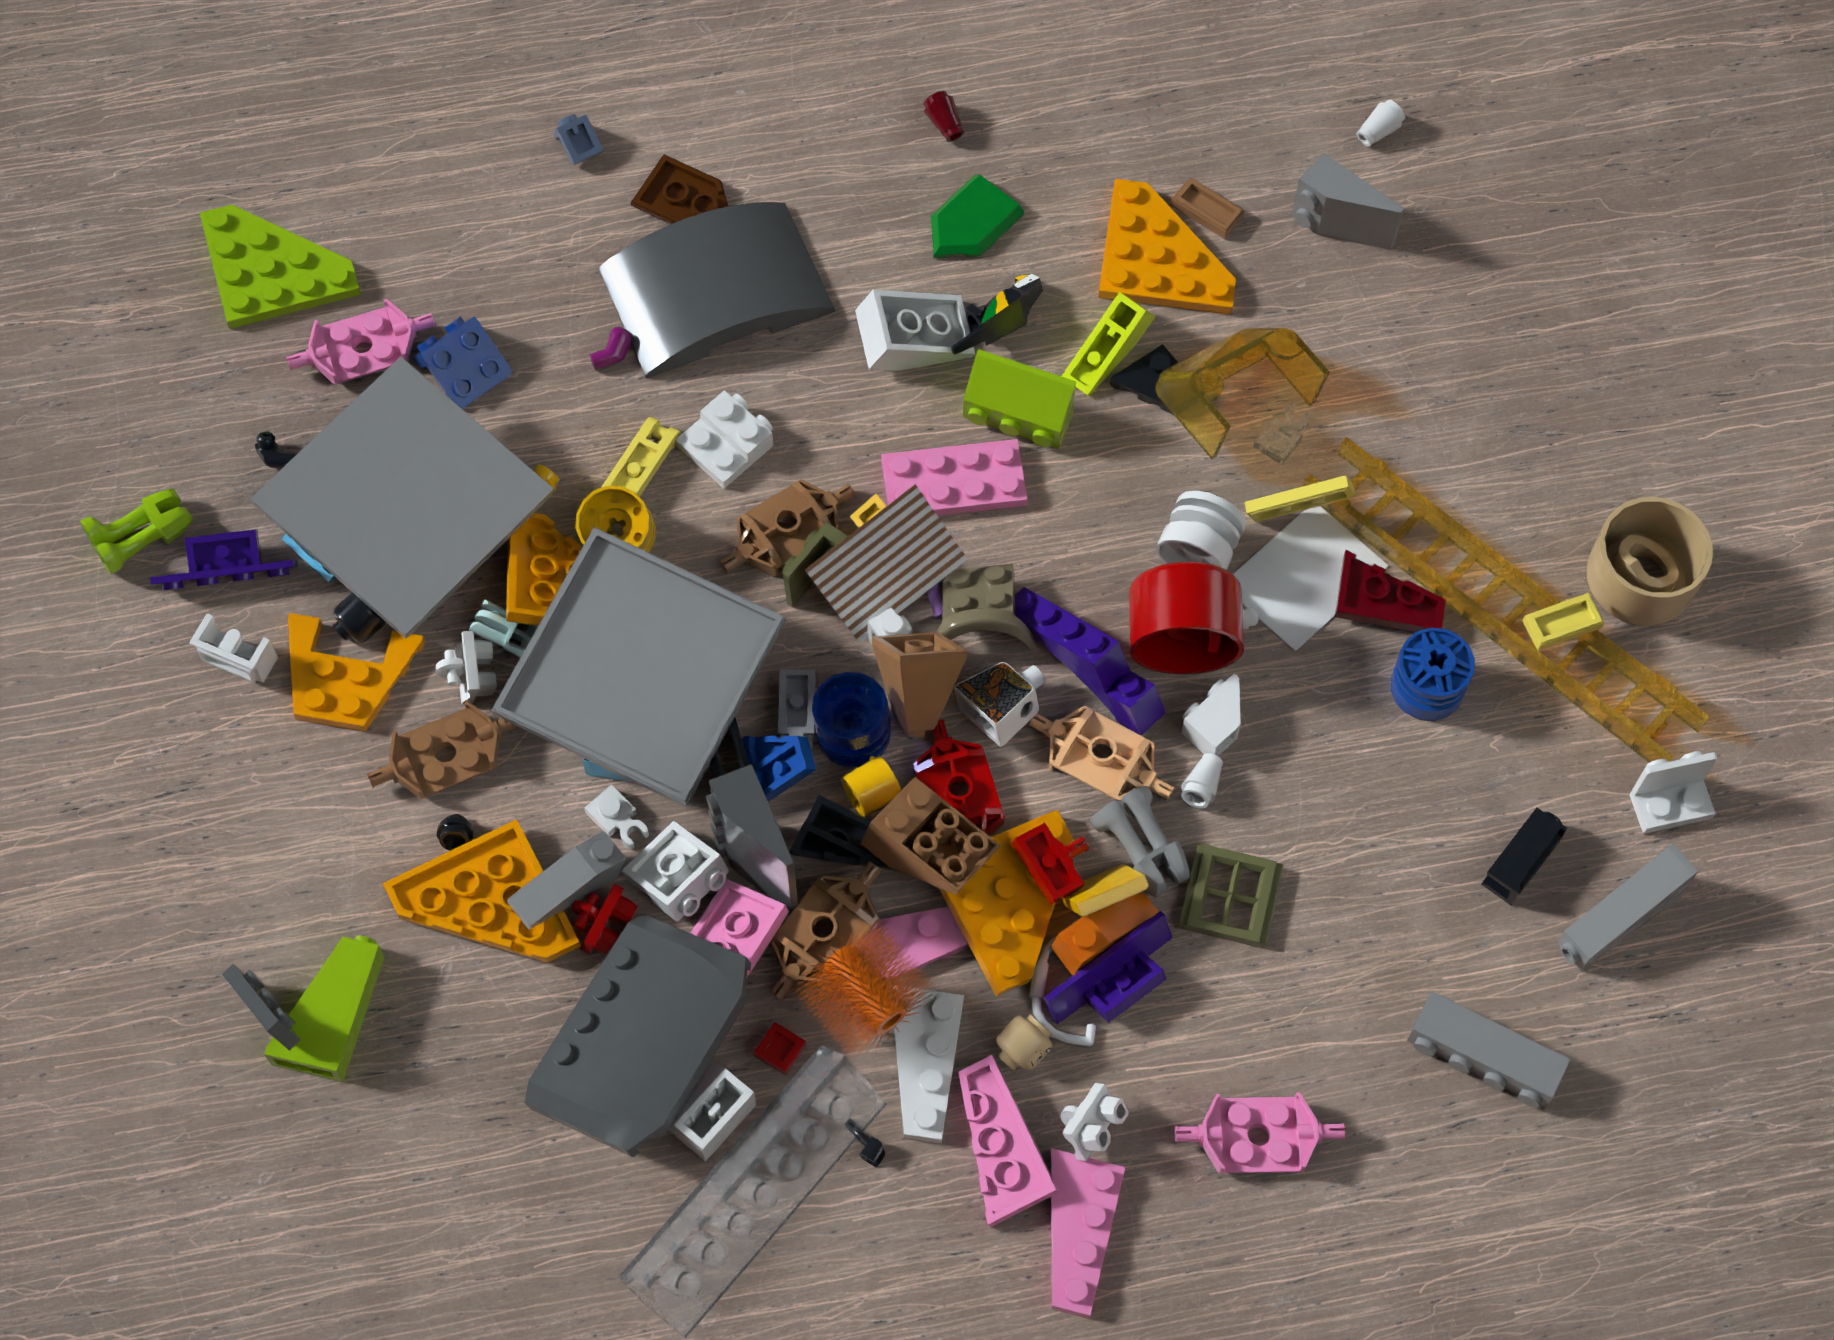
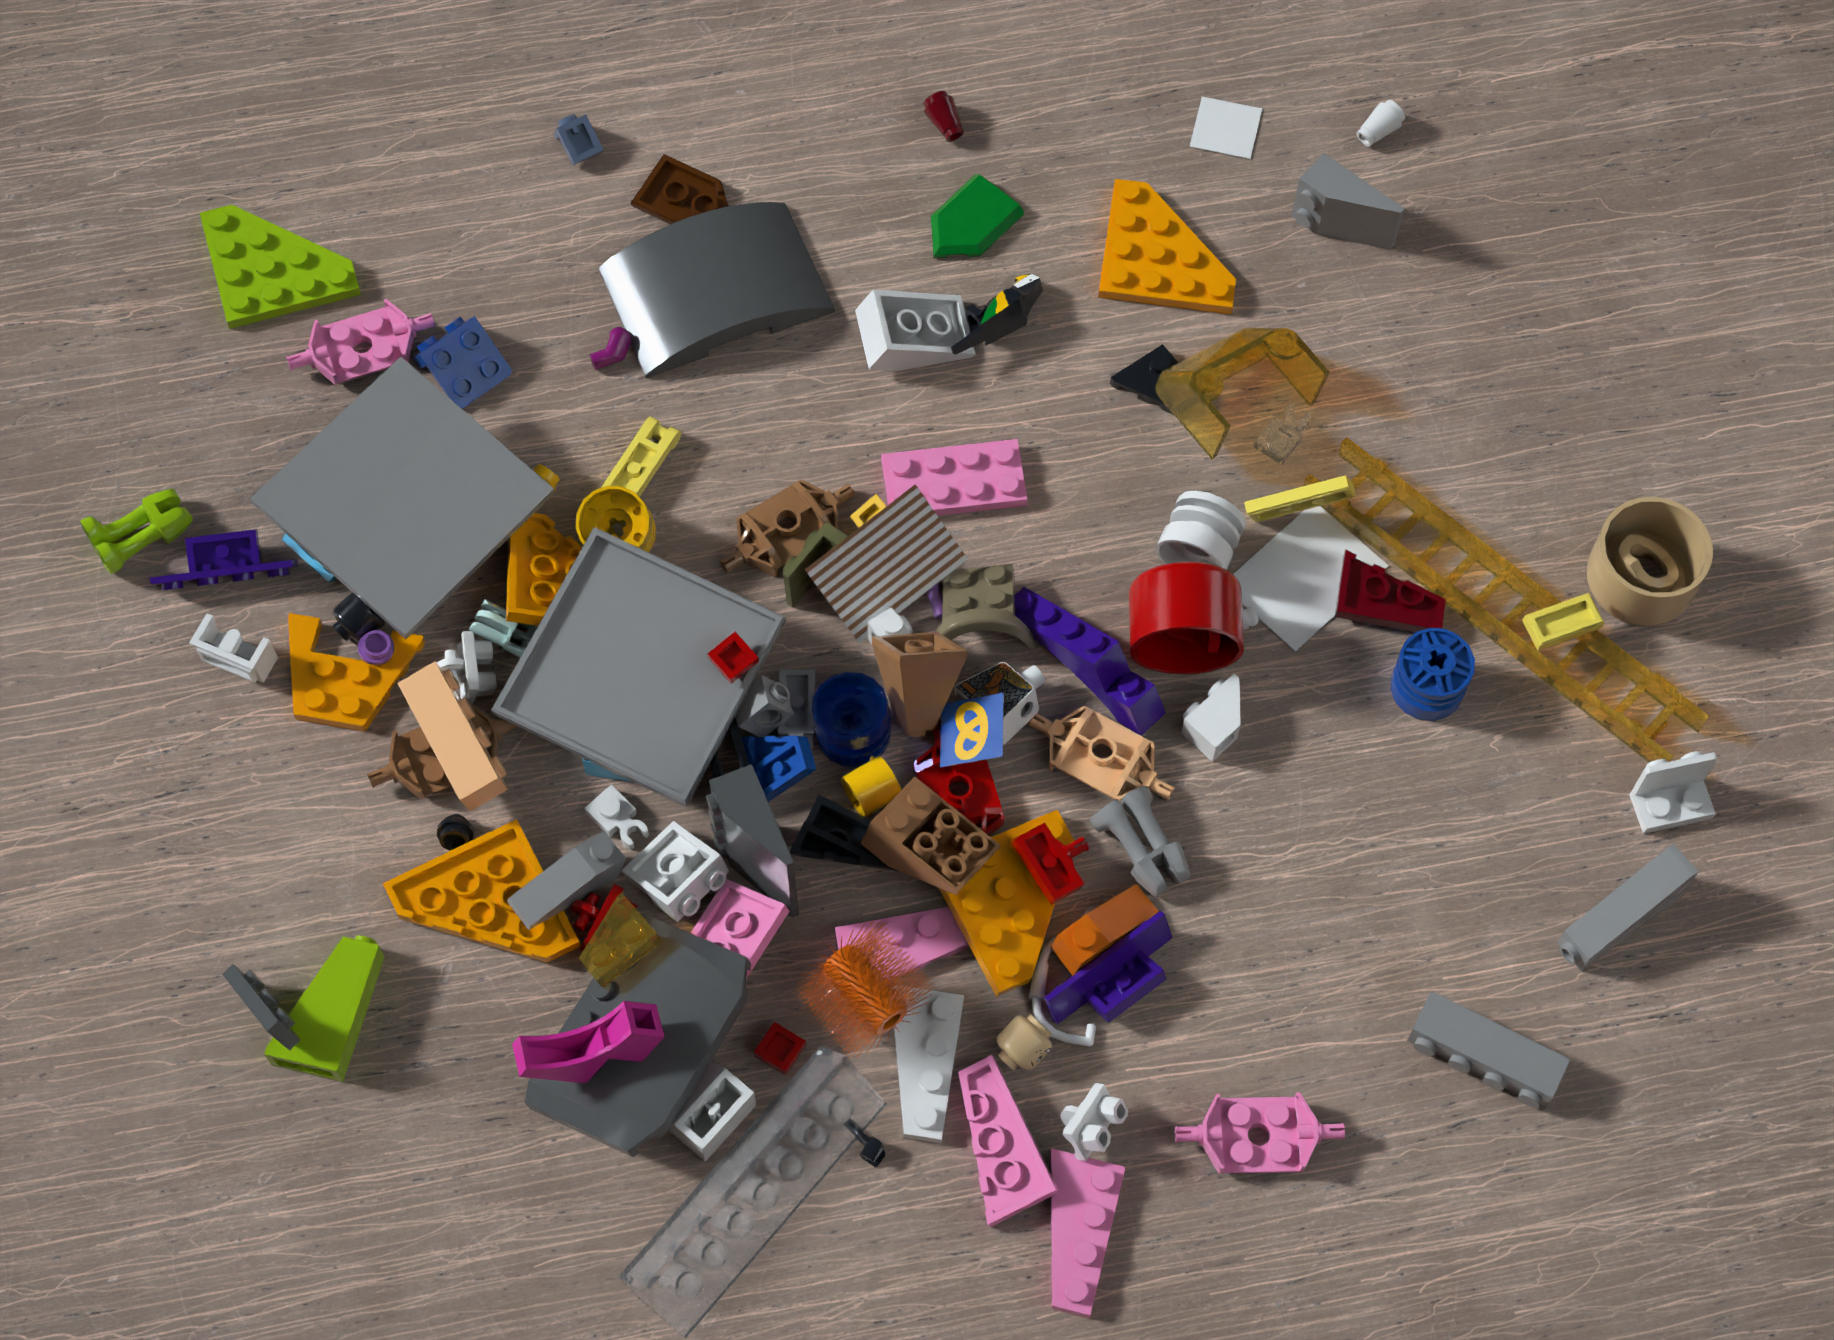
black arm [255,432,298,469] -> none
white plate [675,390,773,489] -> none
medium nougat plate [770,861,882,1001] -> none
lime slope [963,349,1076,449] -> none
yellow tile [1060,864,1149,917] -> none
neon yellow slope [1062,292,1156,396] -> none
medium nougat tile [1171,177,1245,239] -> none
olive piece [1178,844,1284,948] -> none
white cone [1181,753,1223,808] -> none
black window [1481,807,1567,906] -> none
none -> medium lavender plate [358,630,394,665]
none -> light nougat brick [397,661,508,812]
none -> dark pink arch [512,1001,665,1083]
none -> clear yellow wing [579,893,663,988]
none -> red plate [707,631,759,684]
none -> light grey brick [735,675,793,737]
none -> sticker [940,693,1004,767]
none -> white sticker [1189,96,1262,159]

